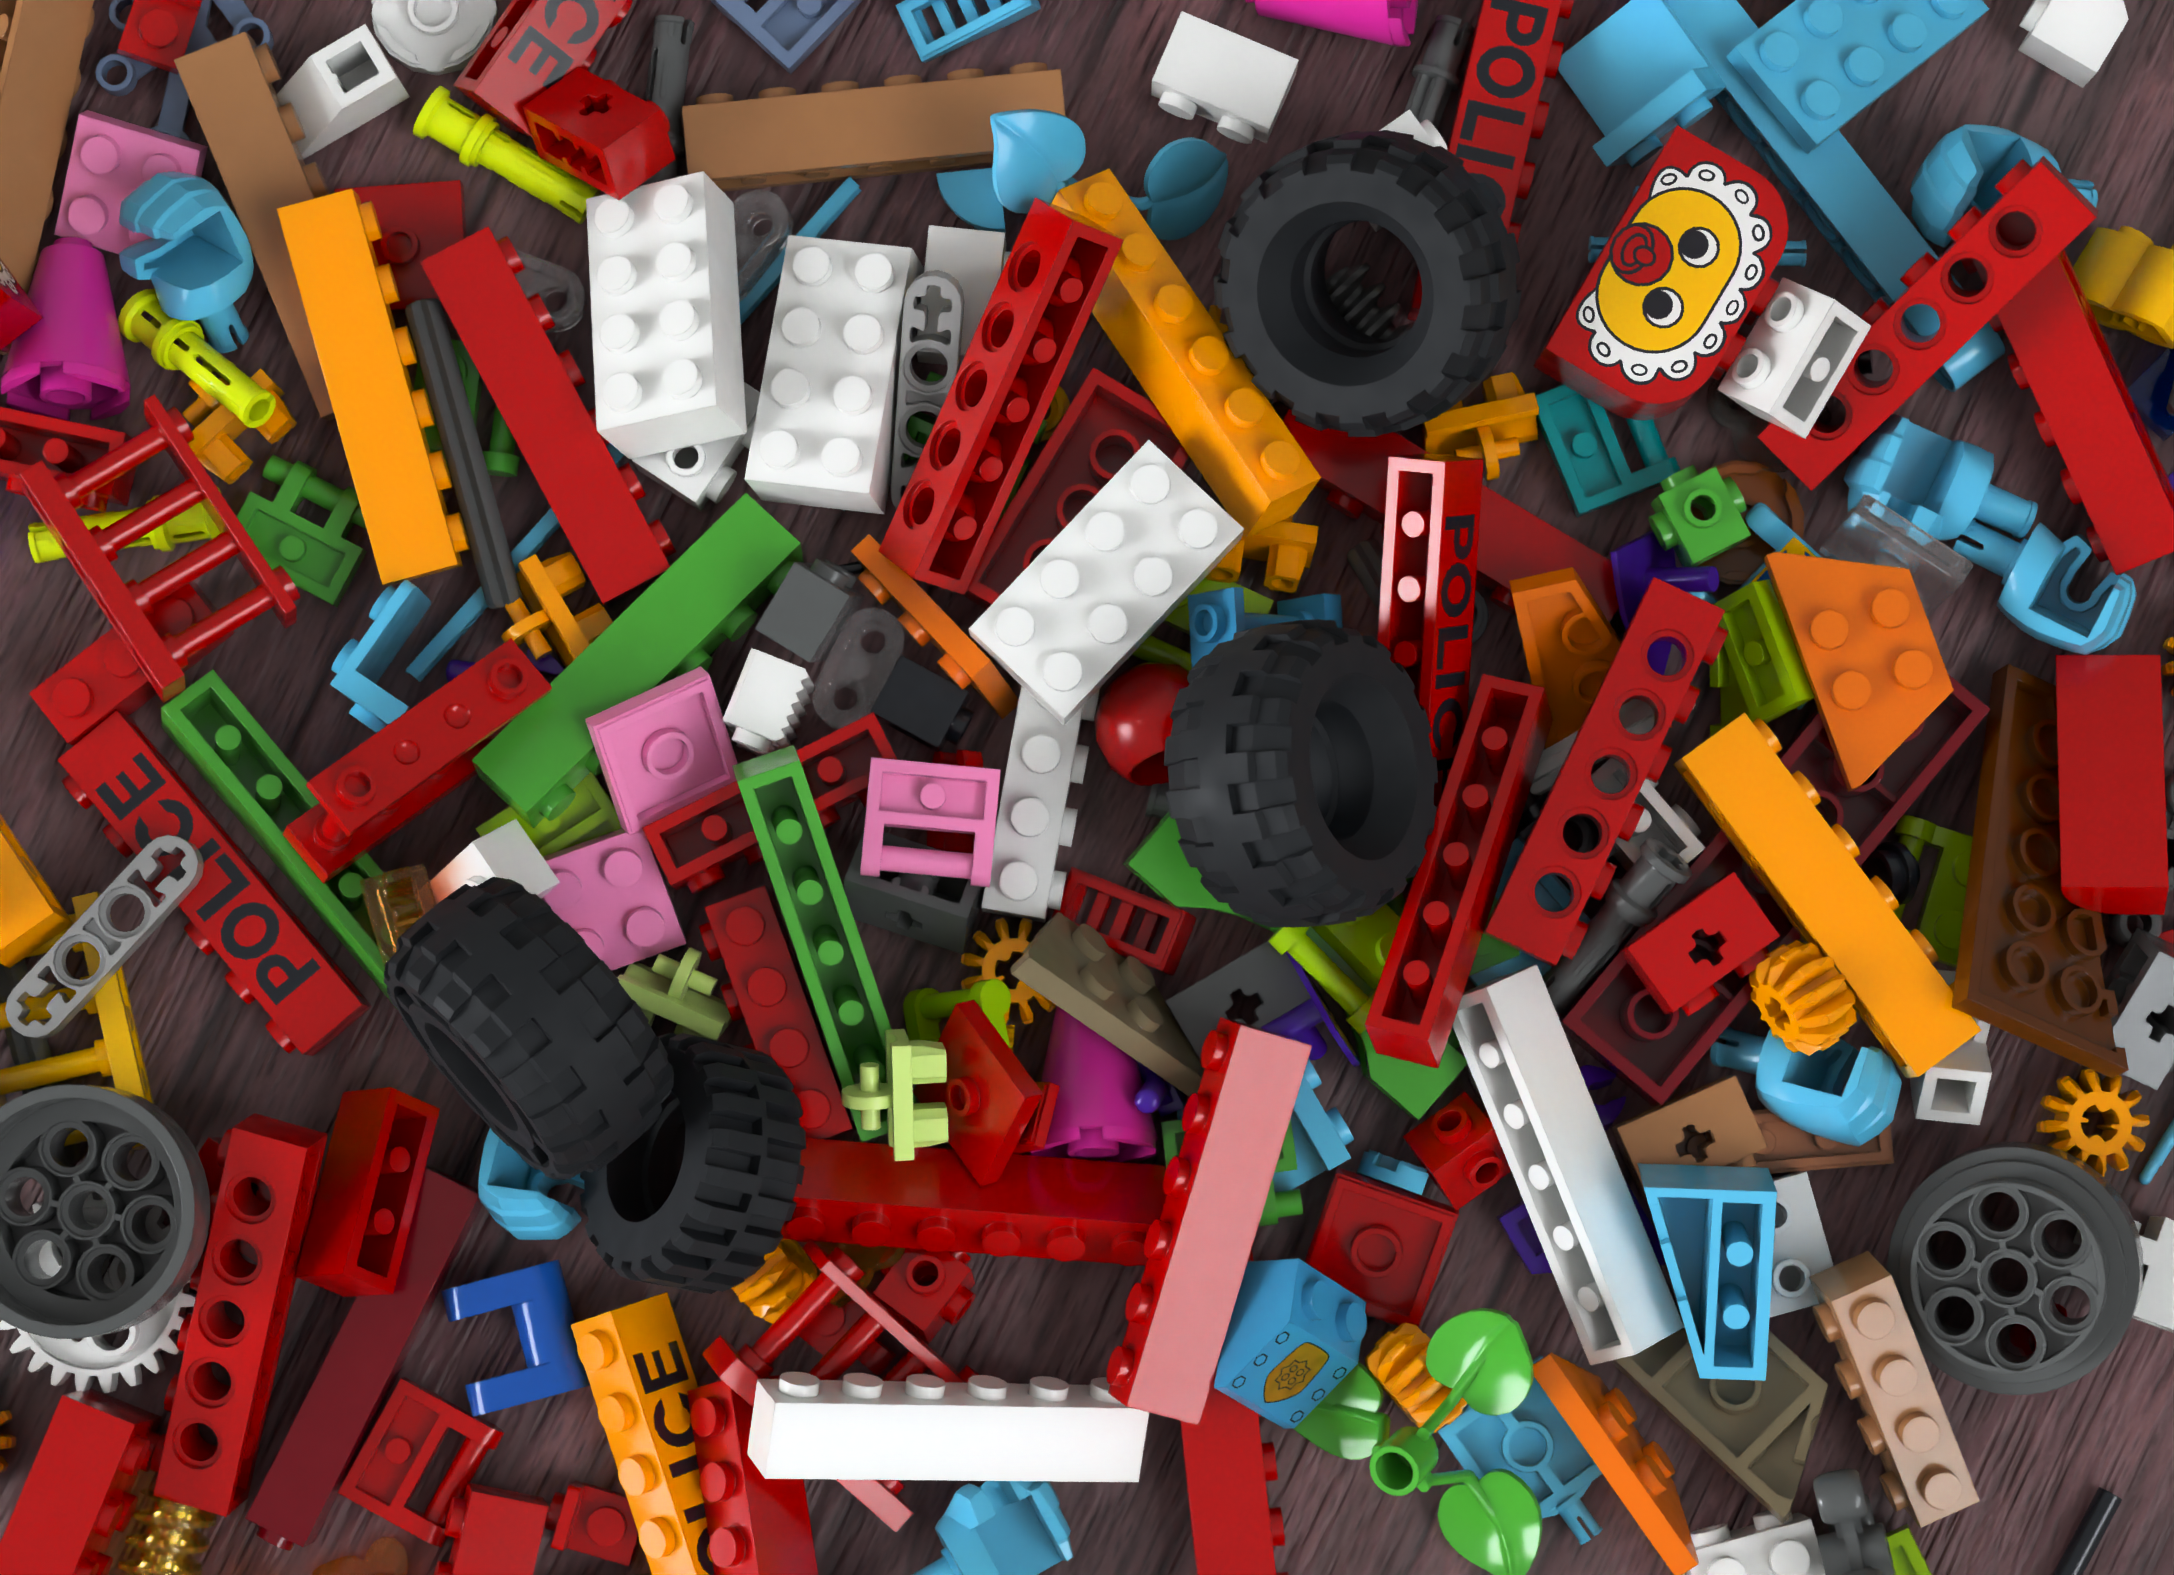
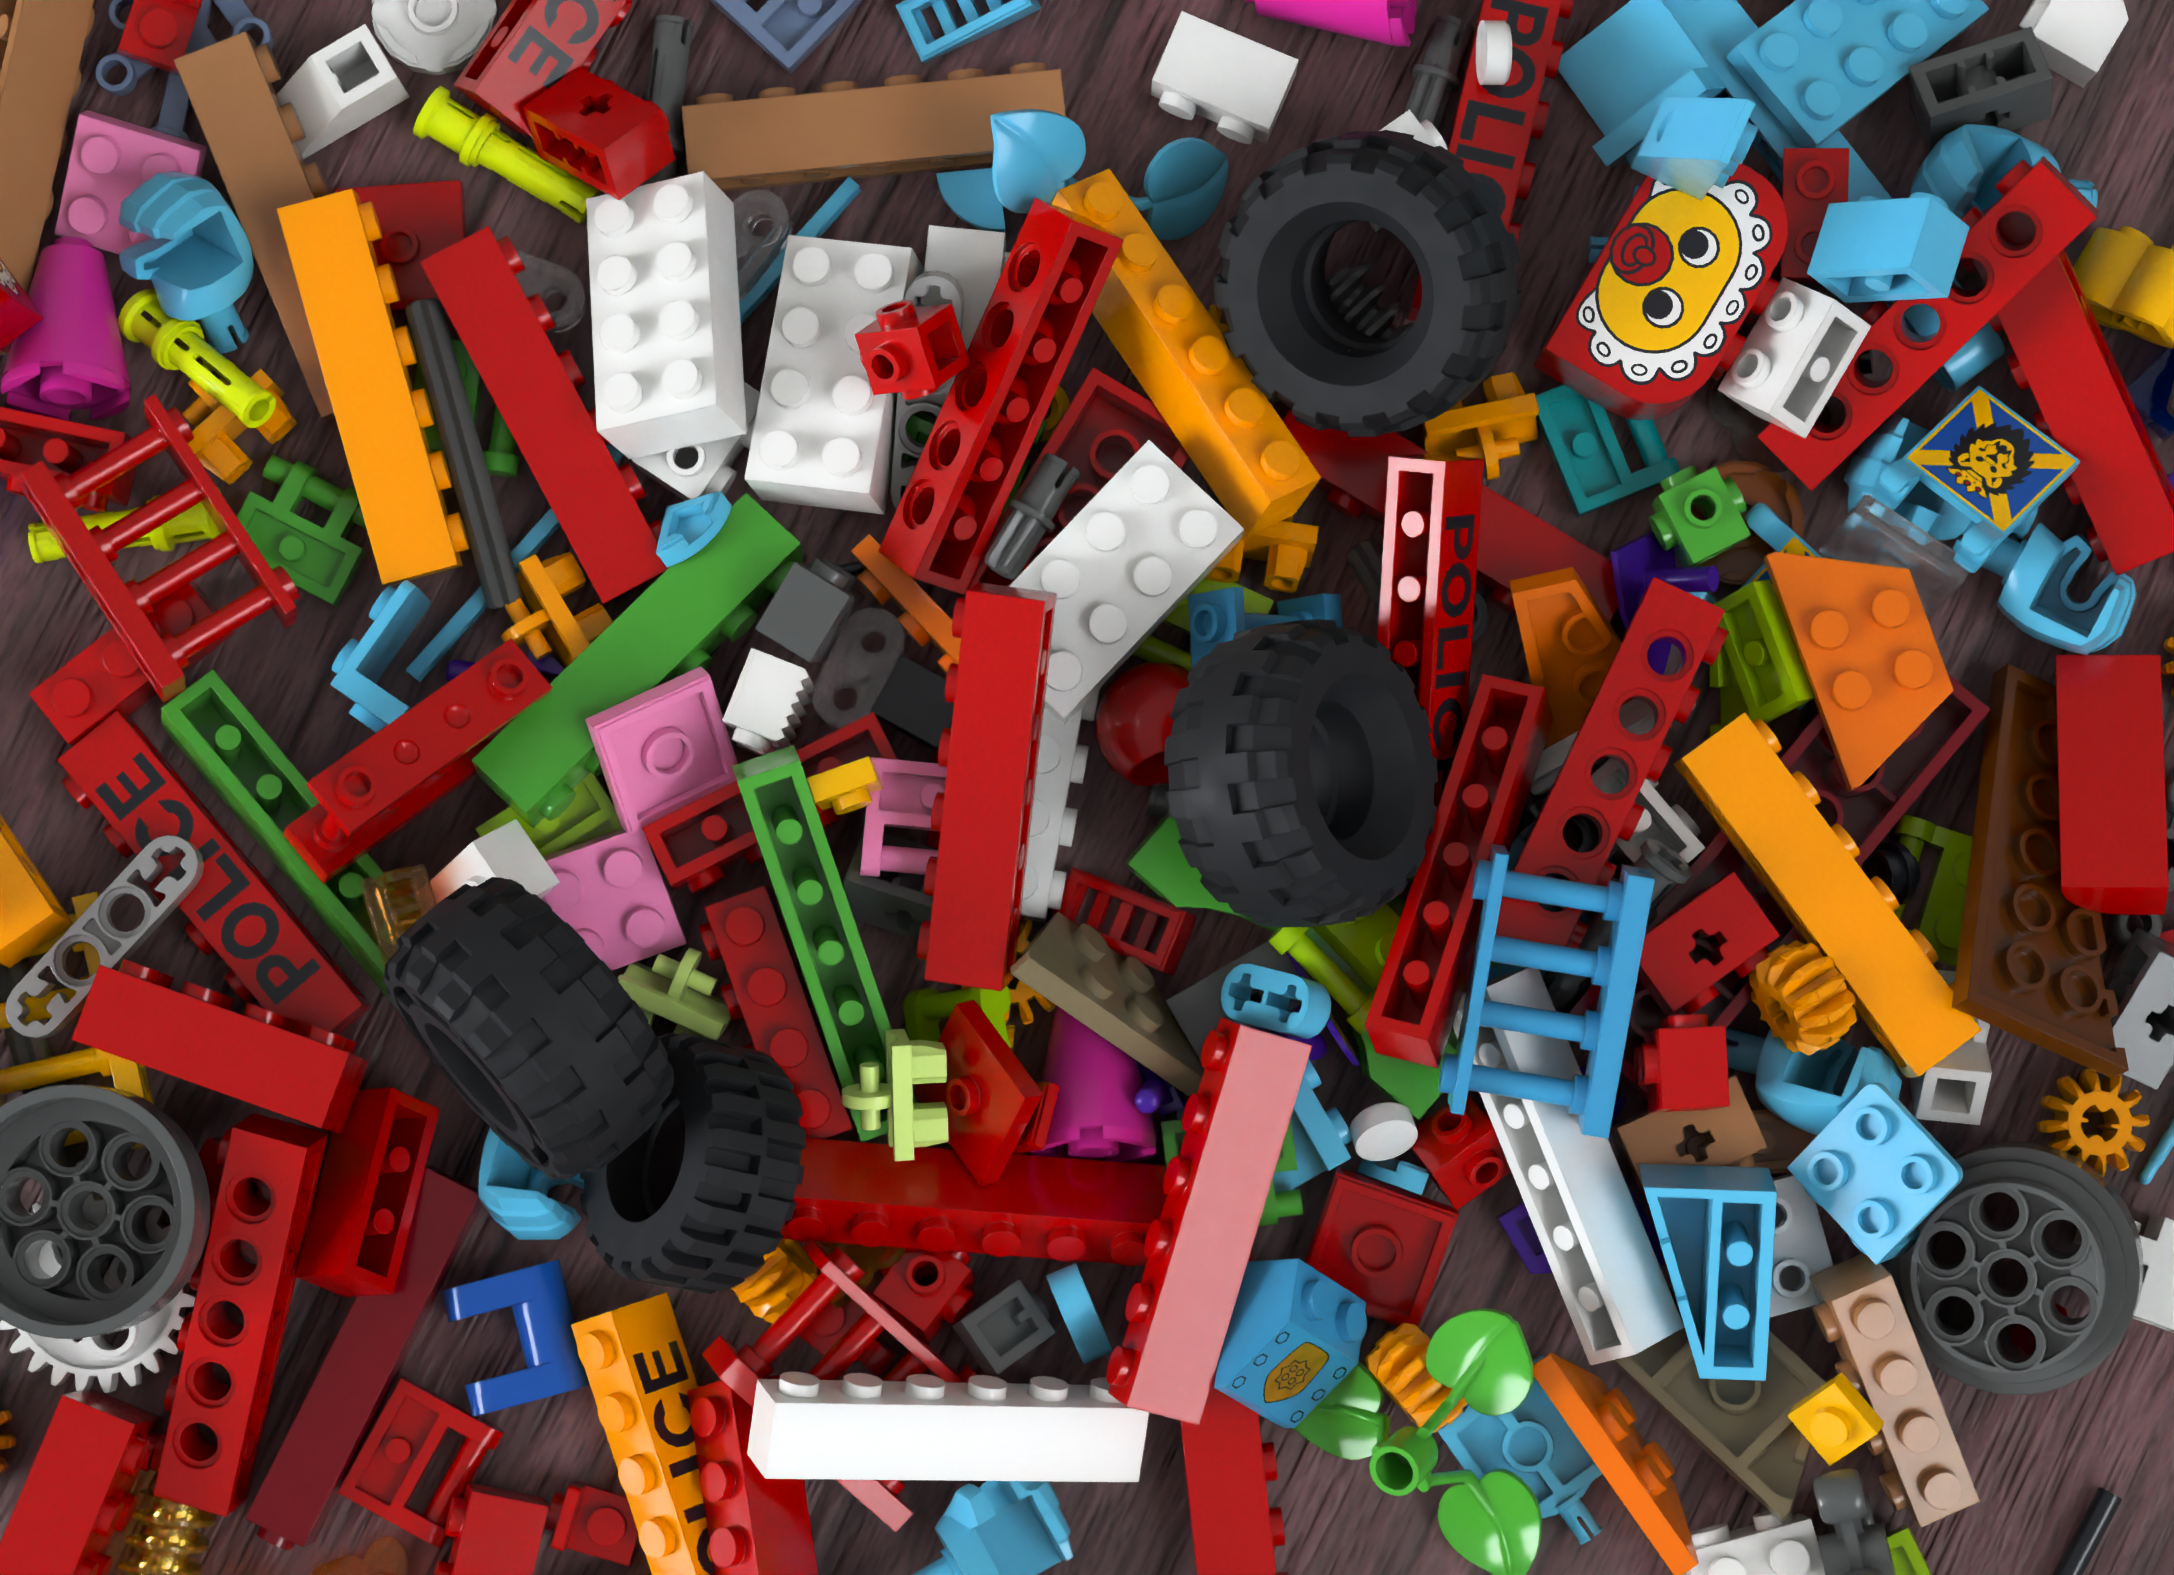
none -> red brick [71,959,369,1134]
none -> medium azure tile [656,491,732,567]
none -> yellow plate [807,756,884,815]
none -> red brick [854,300,971,400]
none -> red brick [917,583,1057,991]
none -> dark grey bracket [952,1279,1056,1377]
none -> dark grey axle [984,453,1081,580]
none -> medium azure beam [1046,1263,1113,1364]
none -> medium azure beam [1221,964,1331,1039]
none -> white tile [1349,1102,1418,1161]
none -> dark azure fence [1438,844,1655,1139]
none -> white tile [1476,20,1512,85]
none -> medium azure slope [1630,96,1759,200]
none -> red brick [1634,1014,1730,1113]
none -> red brick [1780,148,1849,284]
none -> medium azure bracket [1787,1083,1963,1265]
none -> yellow plate [1787,1372,1885,1466]
none -> medium azure brick [1807,192,1970,303]
none -> flag [1872,386,2080,573]
none -> dark grey brick [1909,27,2053,153]

